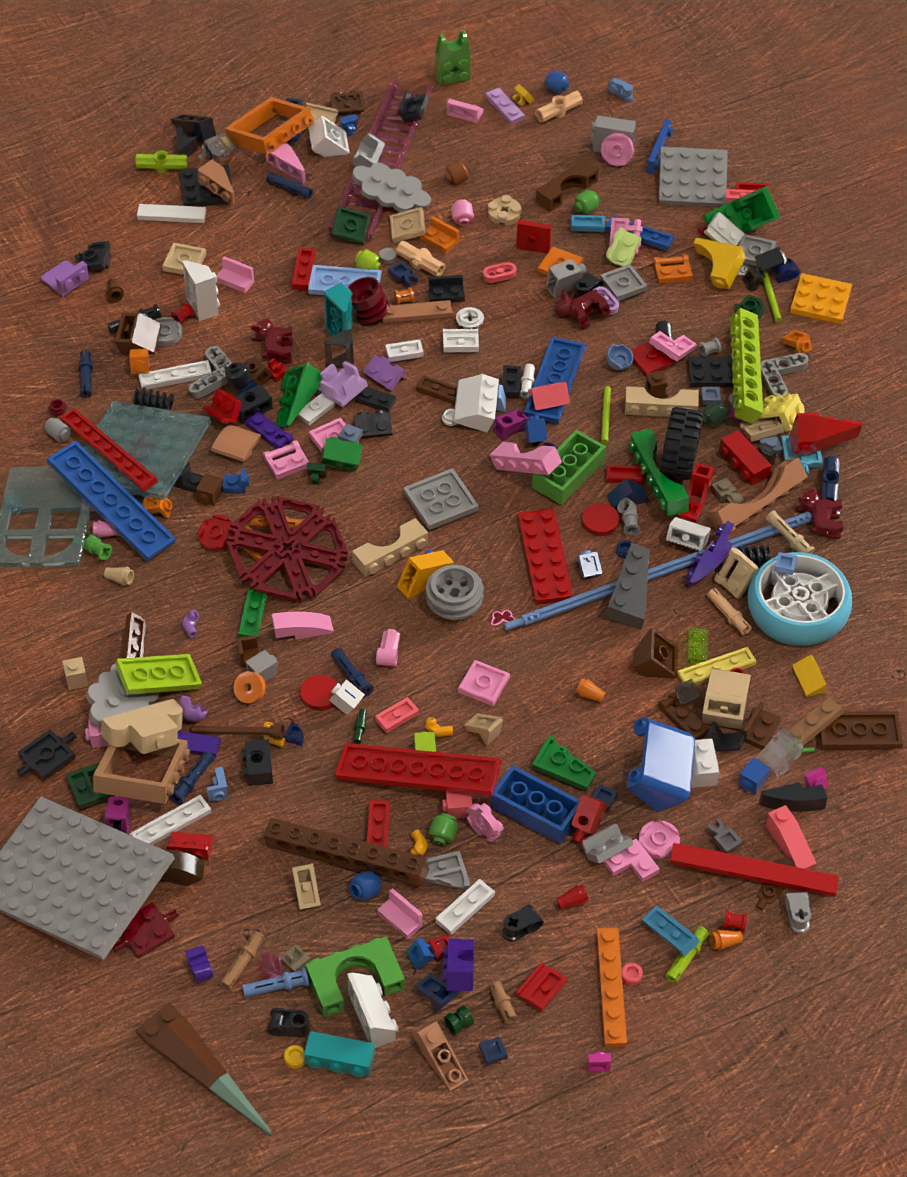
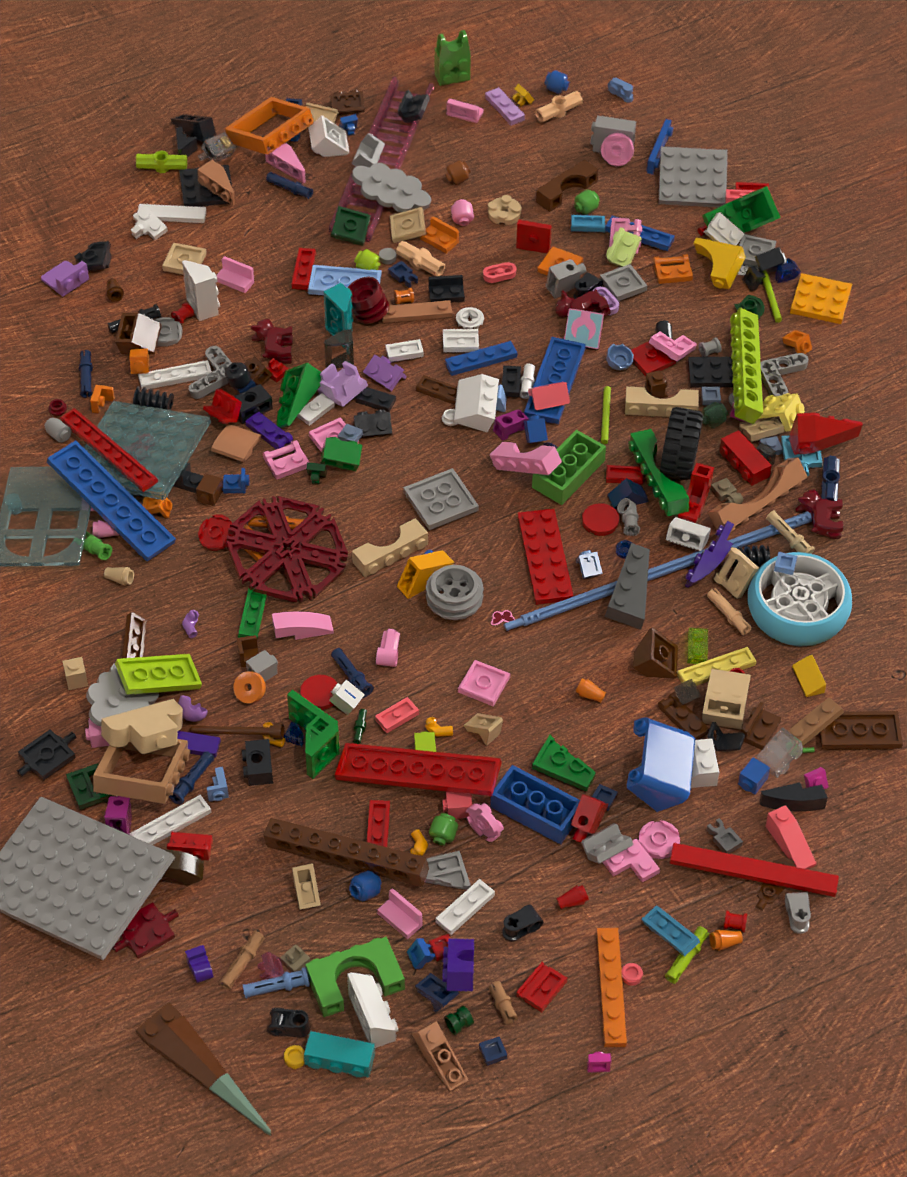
none -> orange bracket [90,385,115,414]
none -> white hinge [131,206,168,240]
none -> green bracket [287,690,340,779]
none -> blue plate [445,341,518,376]
none -> tile [564,308,604,349]

